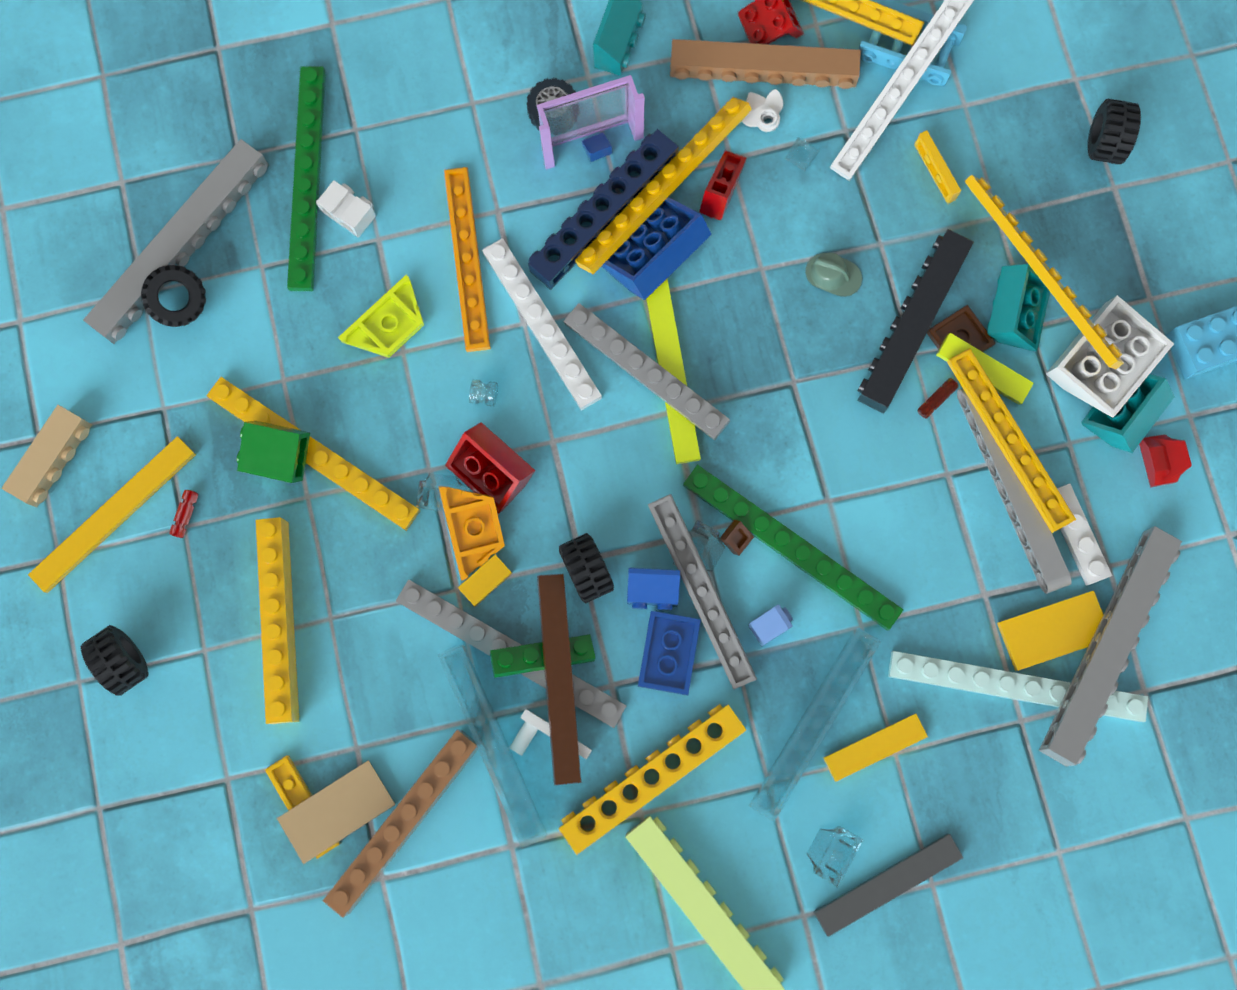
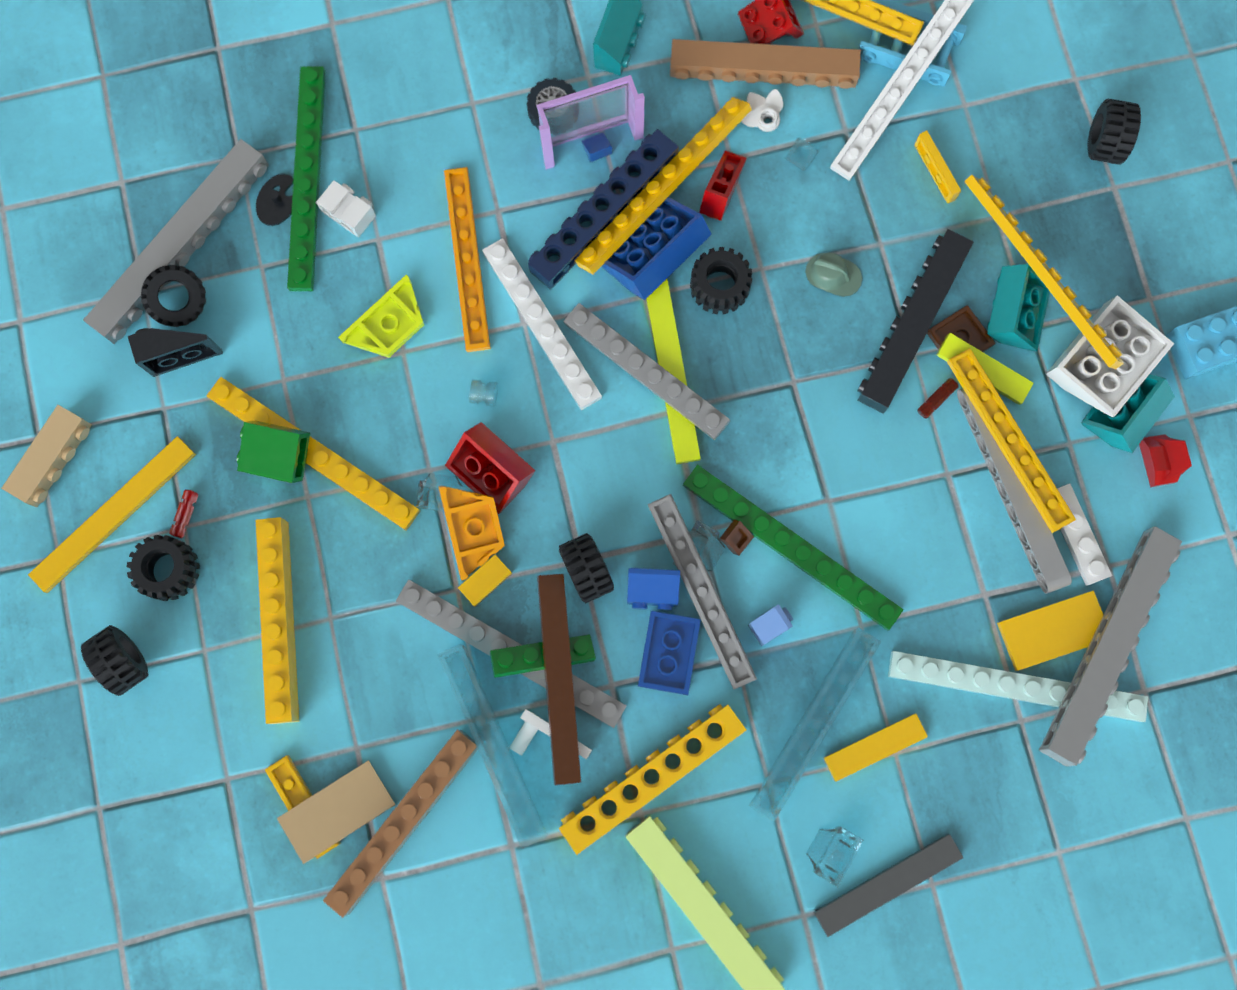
none -> black tyre [127,535,200,601]
none -> black slope [128,328,223,377]
none -> black piece [256,174,293,226]
none -> black tyre [690,247,752,314]

